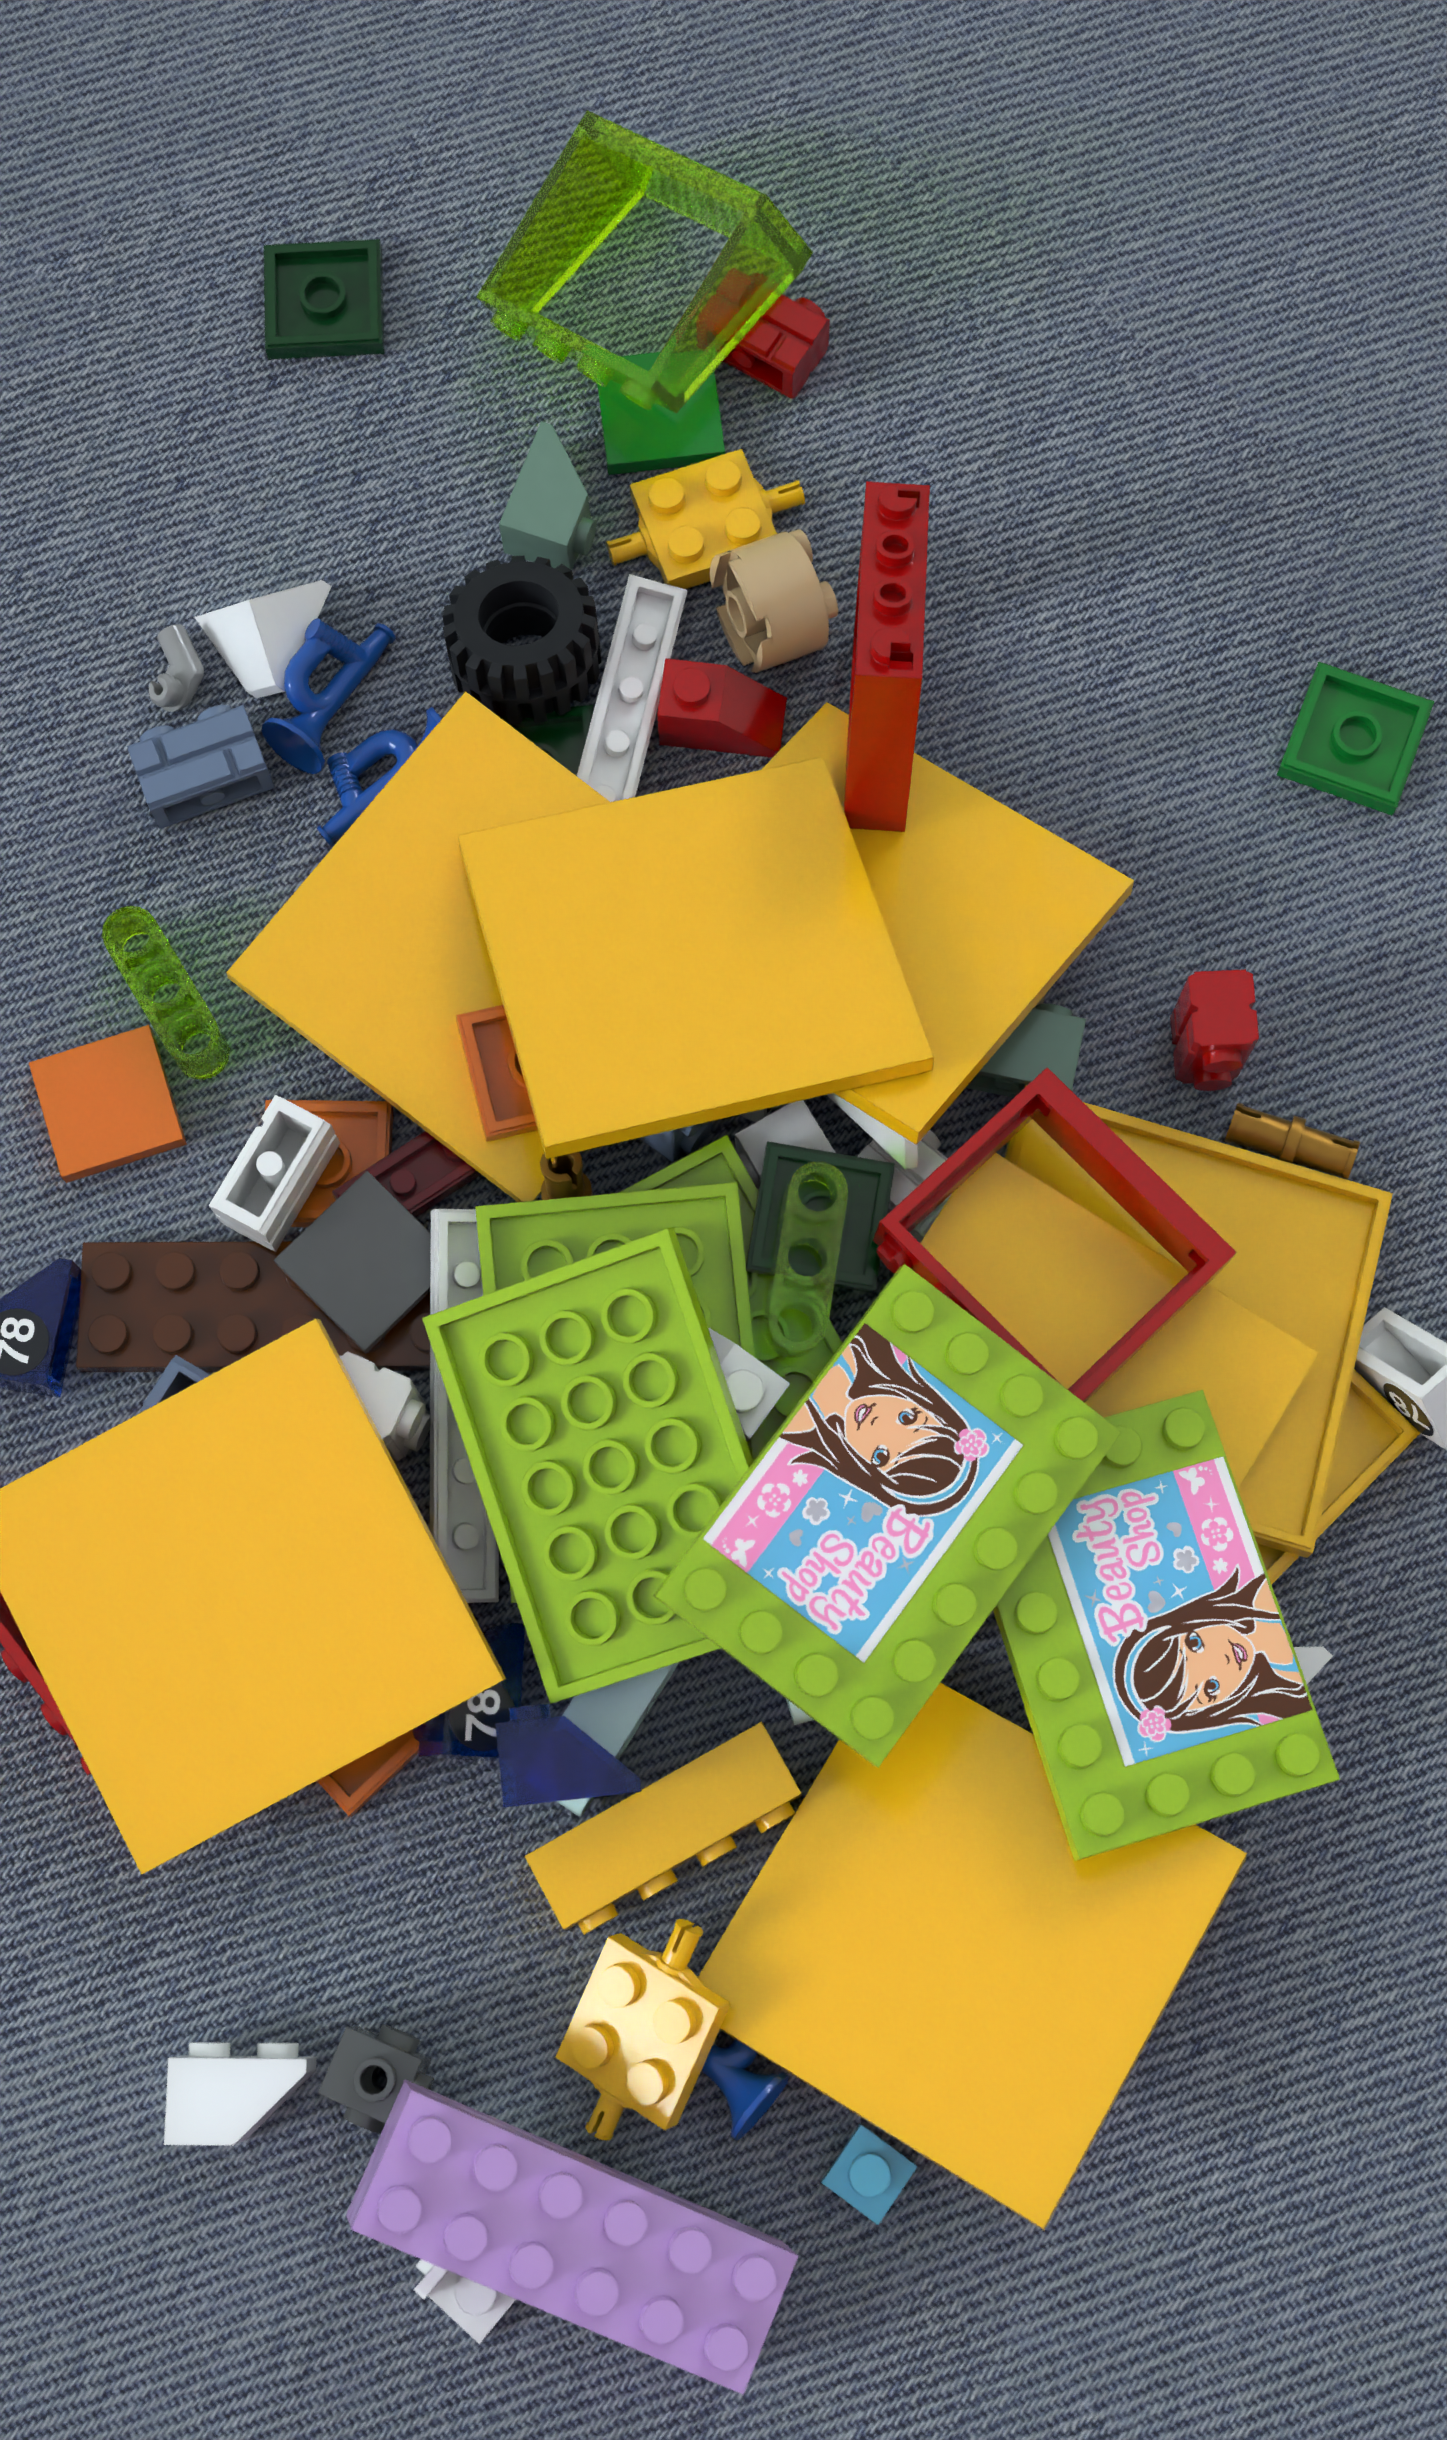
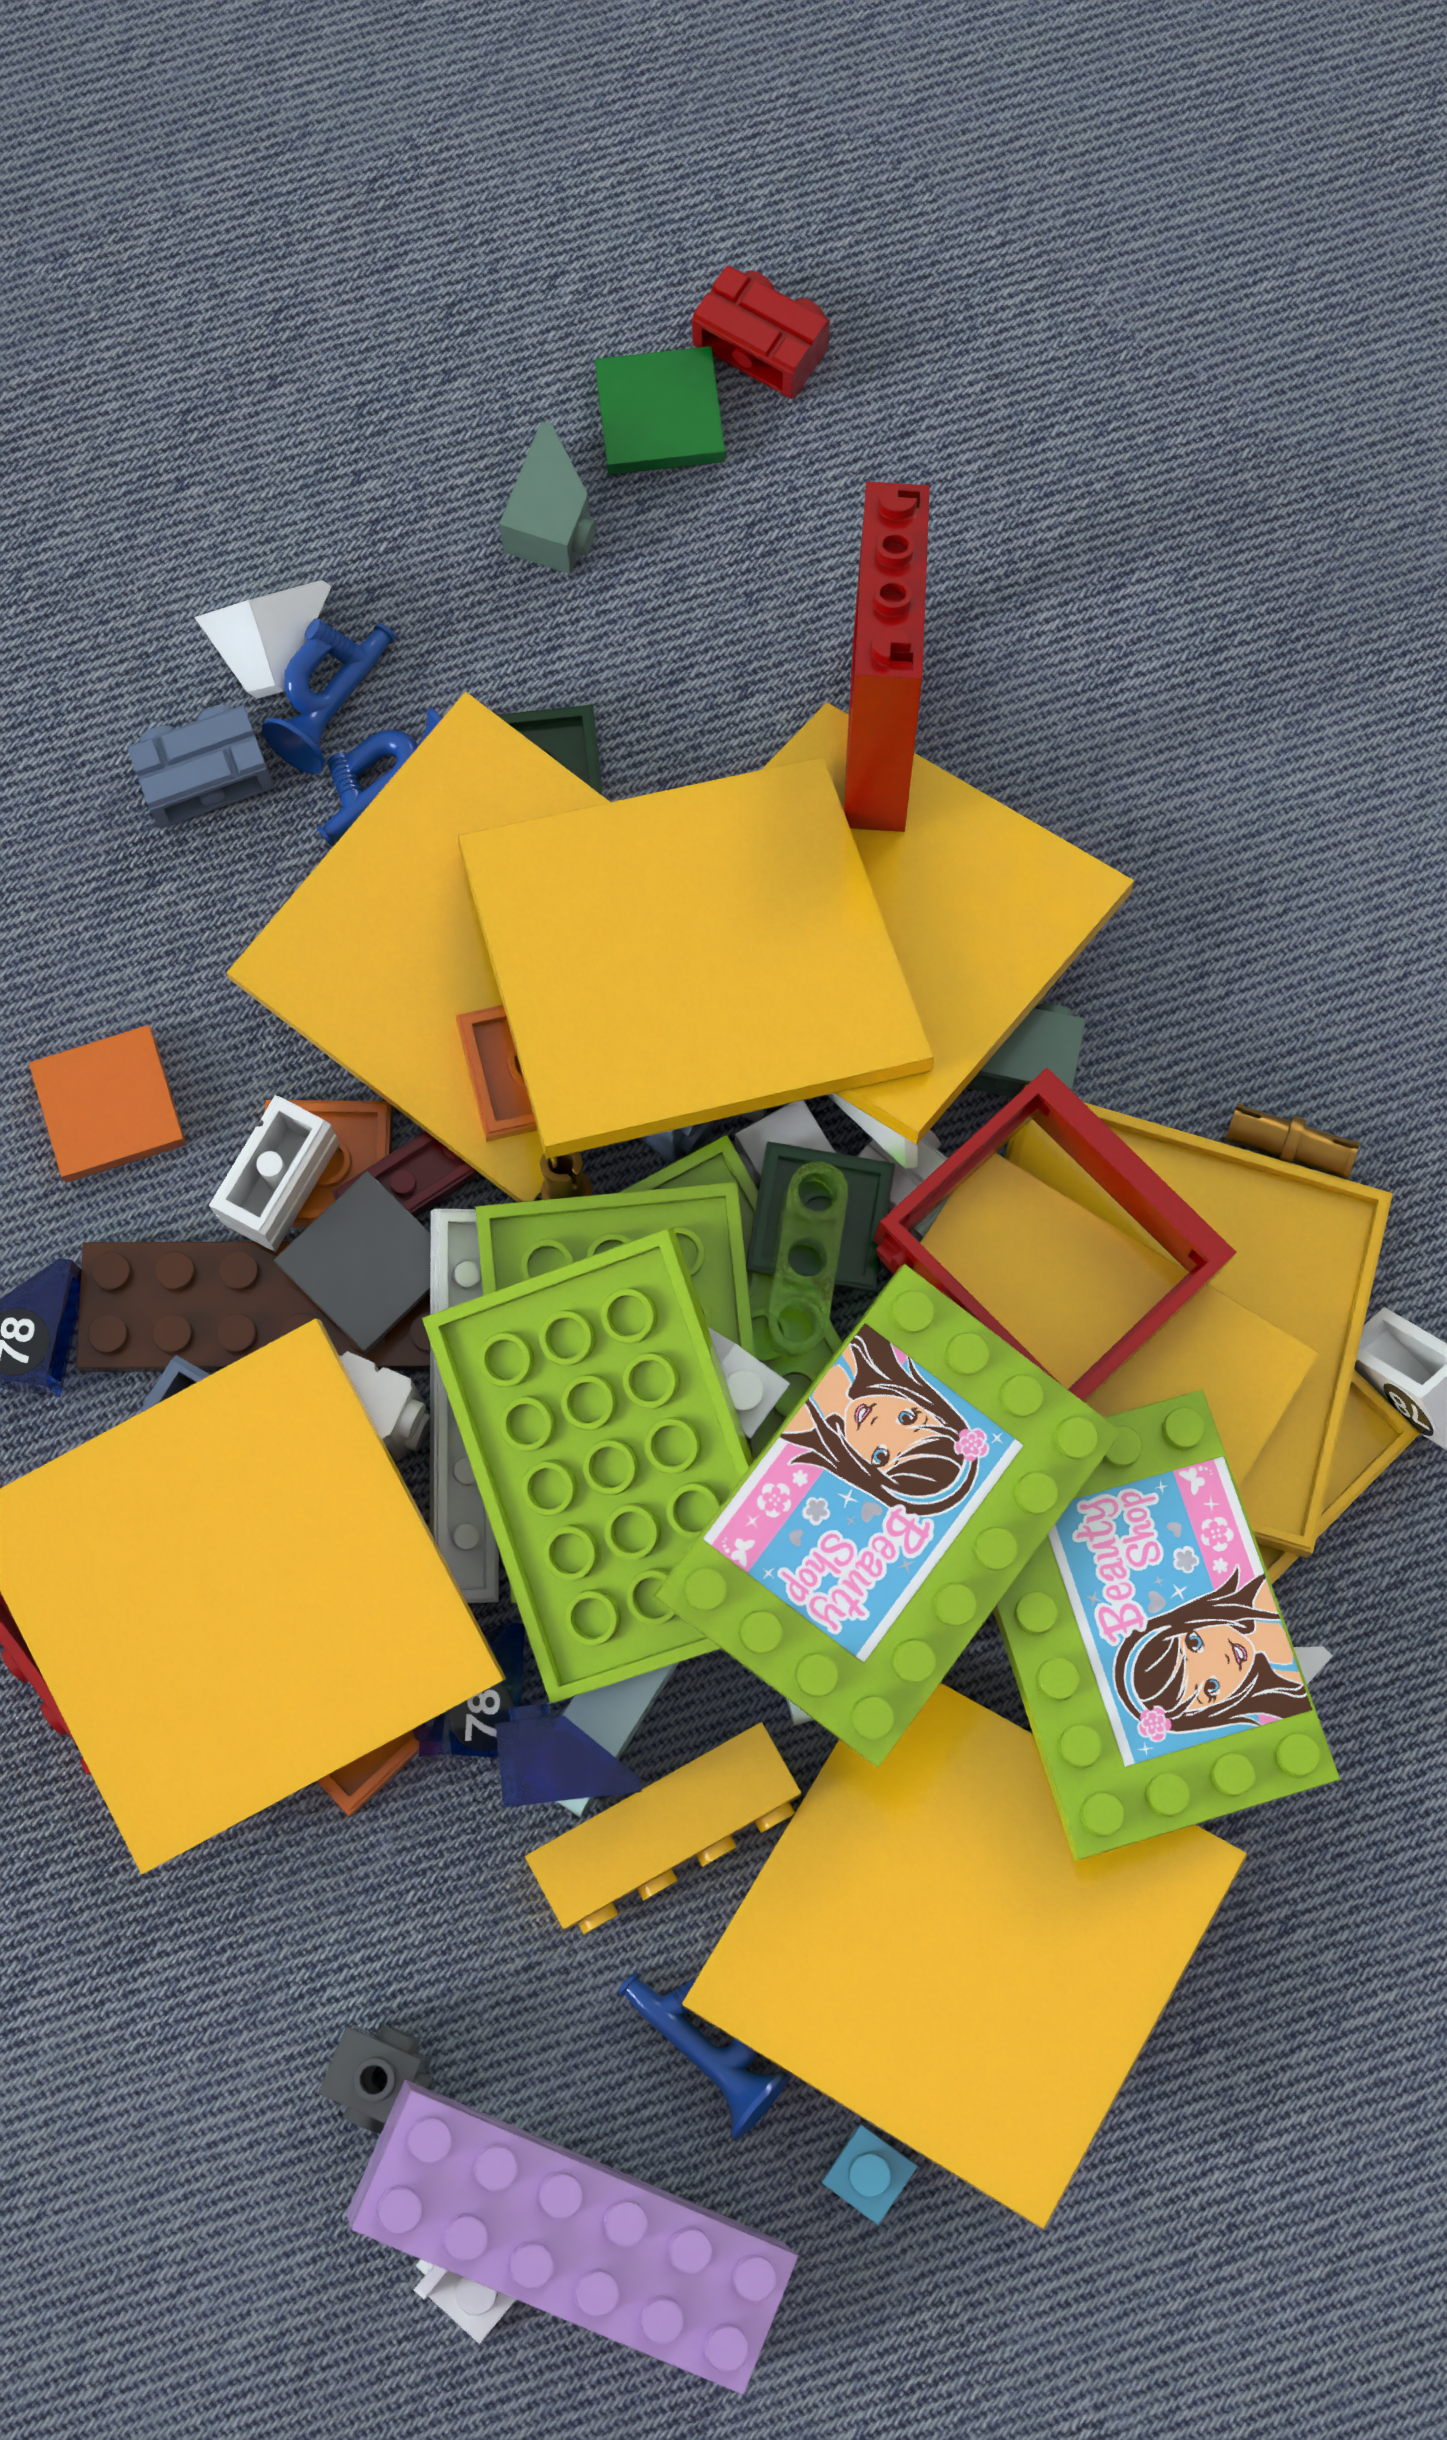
clear neon green beam [102,906,230,1080] -> none
light grey arm [148,624,204,712] -> none
white slope [164,2042,317,2145] -> none
dark green tile [264,239,385,360] -> none
black tyre [442,556,602,724] -> none
clear neon green windscreen [476,110,813,414] -> none
yellow plate [555,1919,731,2141] -> none
white tile [577,574,688,802] -> none
yellow plate [606,449,805,589] -> none
red slope [657,658,787,758] -> none
tan brick [710,529,838,673] -> none
red brick [1170,969,1259,1091] -> none
green tile [1277,661,1434,816] -> none

